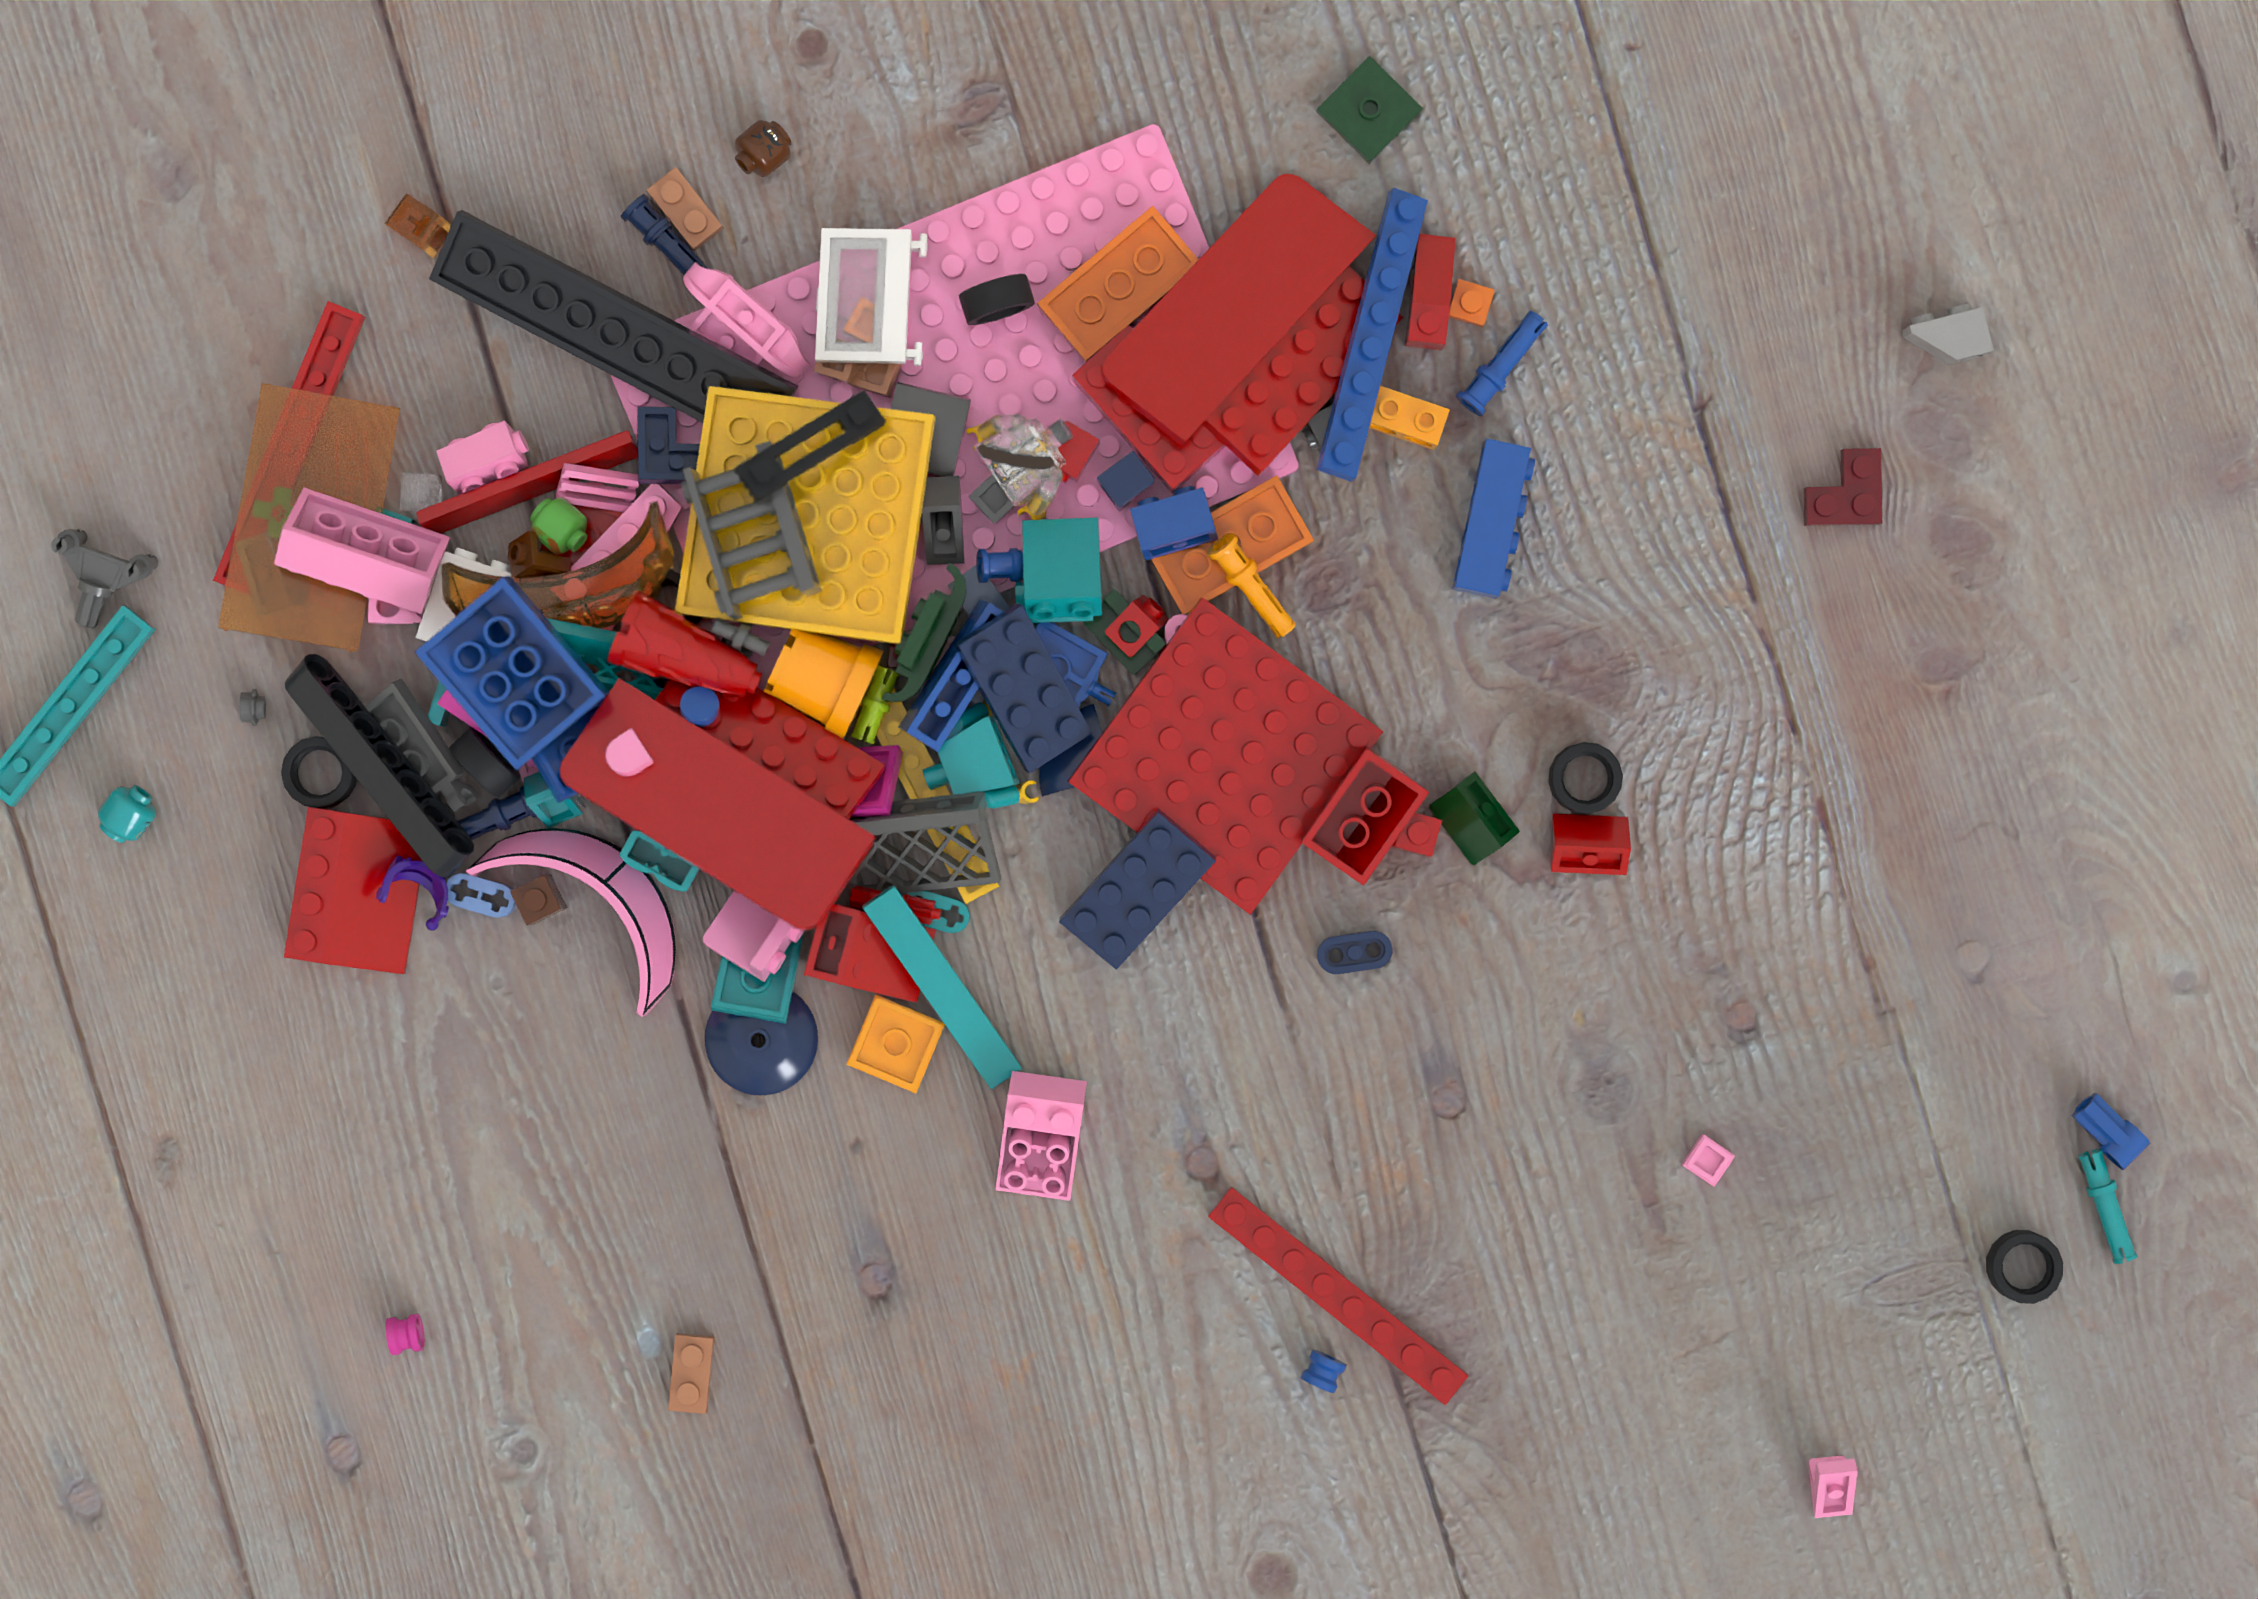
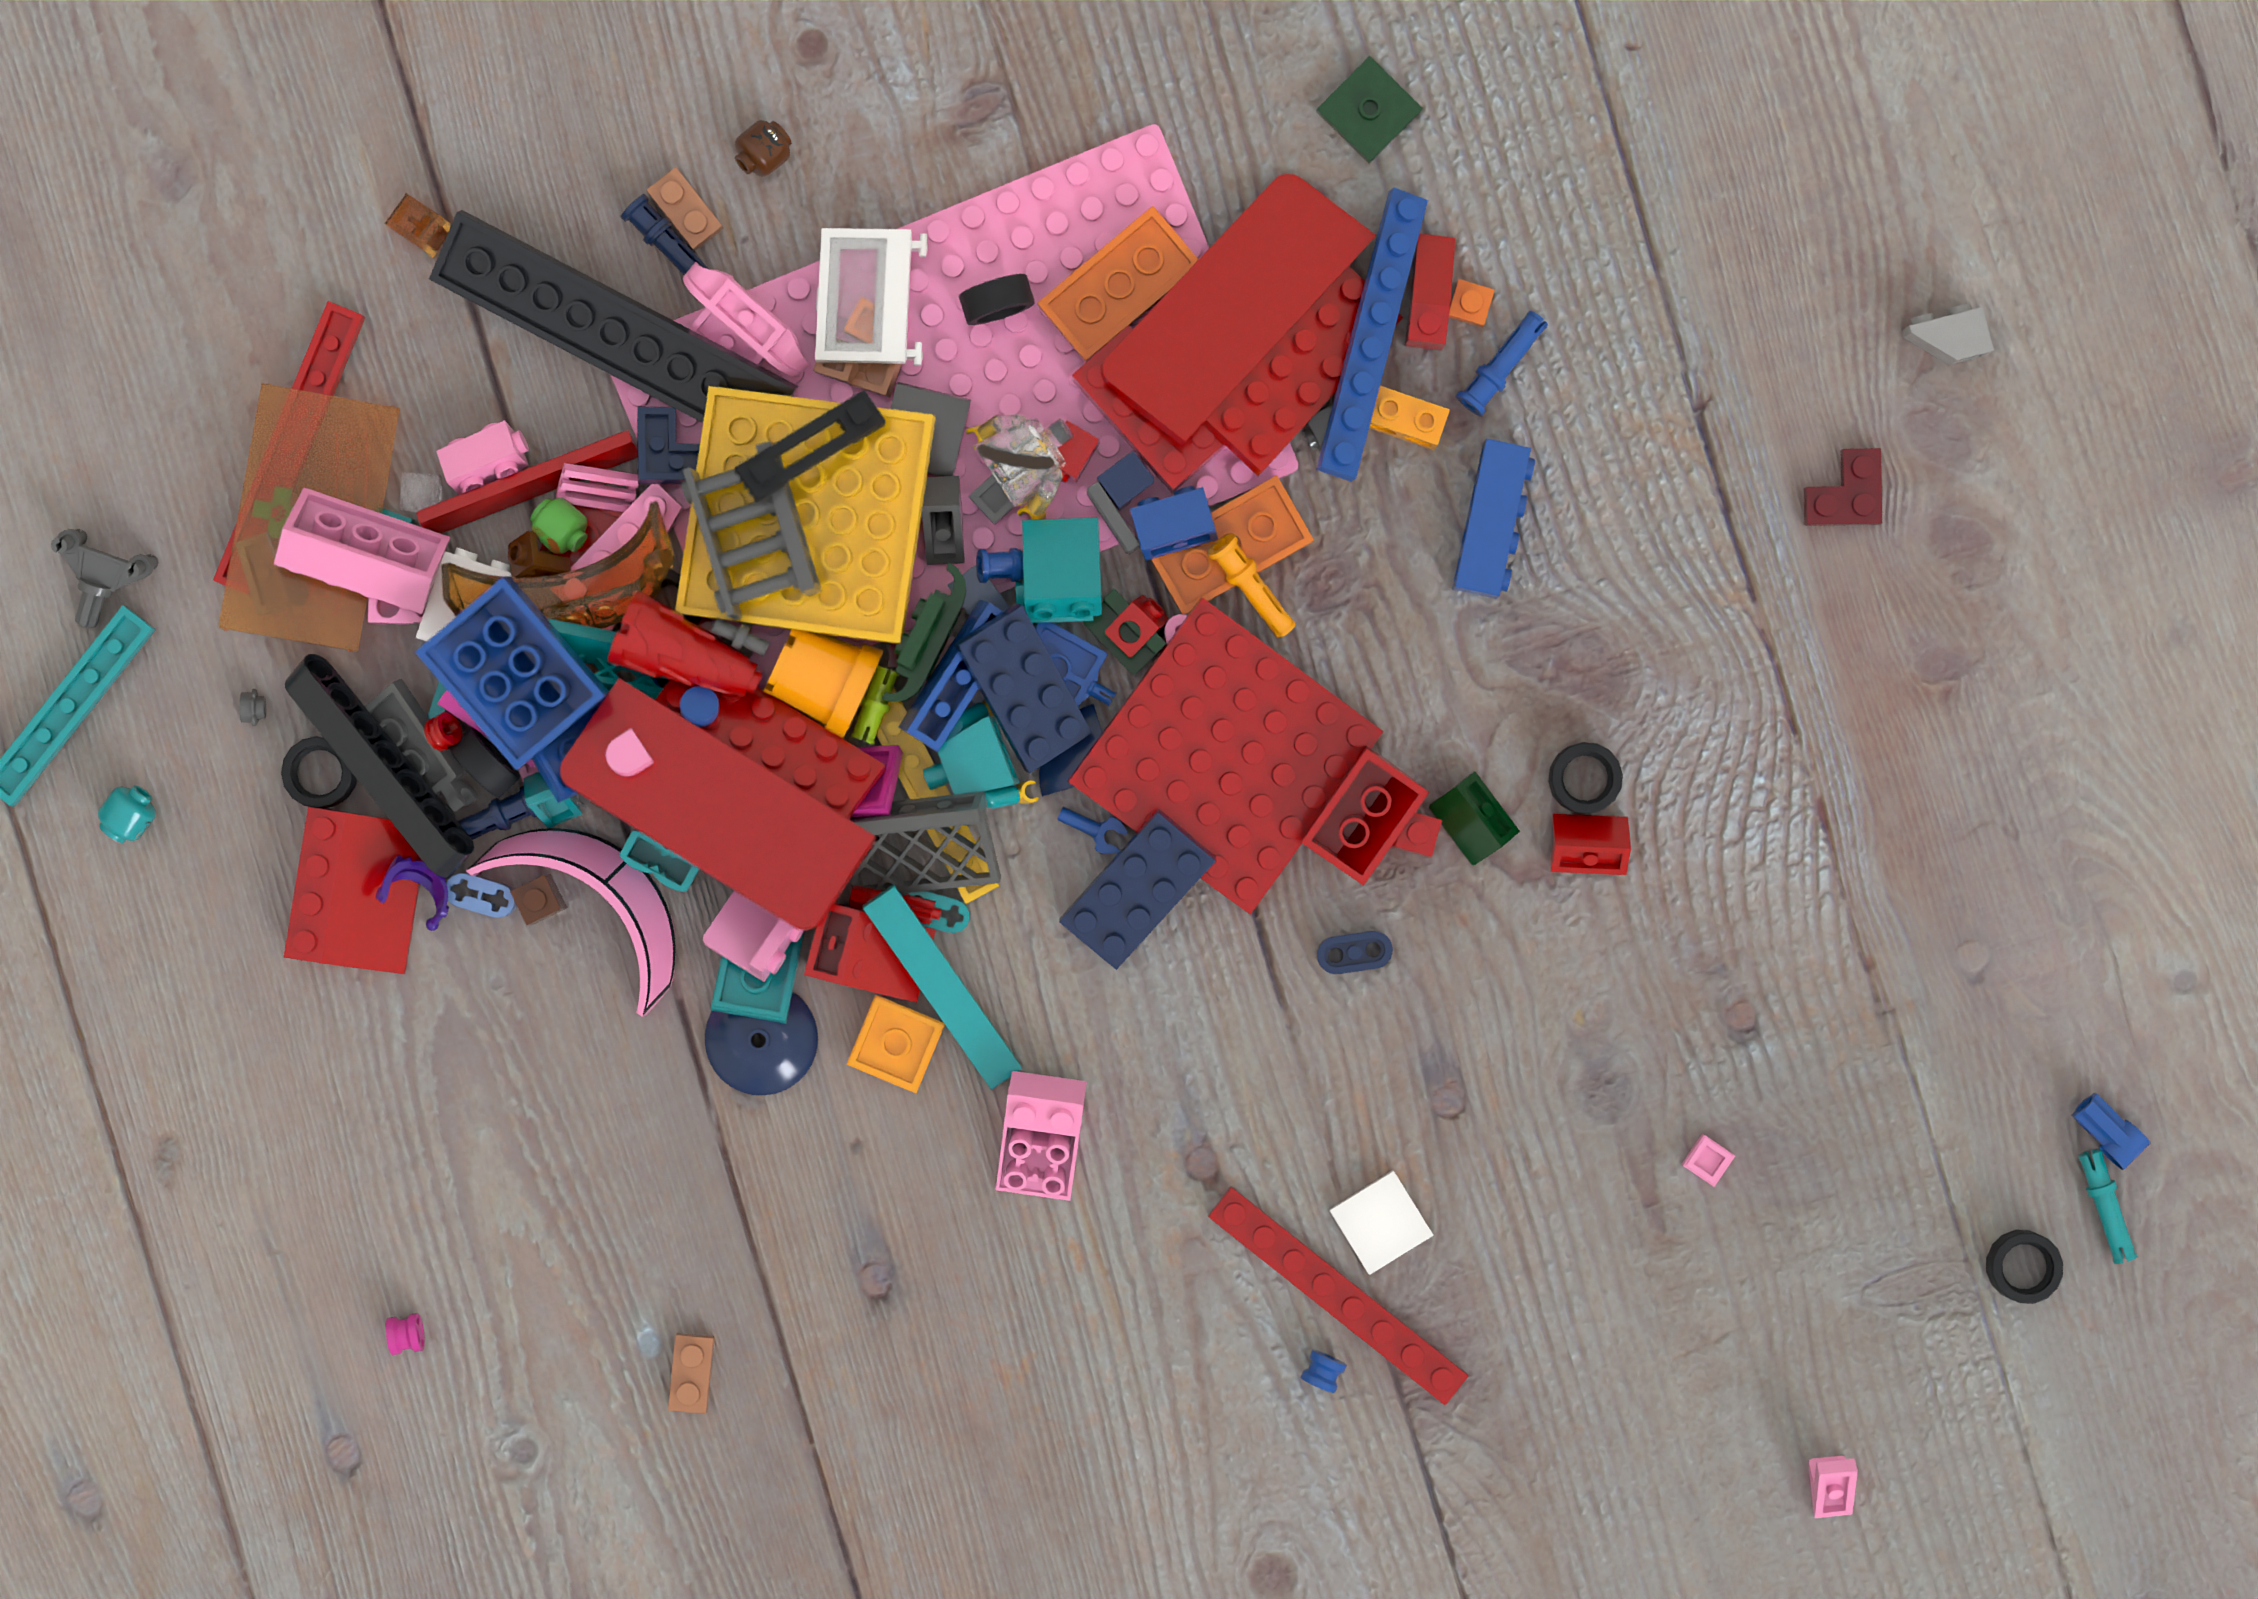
none -> red bush [424,712,462,751]
none -> blue bar [1057,806,1127,854]
none -> dark grey tile [1086,481,1140,555]
none -> white tile [1329,1170,1434,1275]

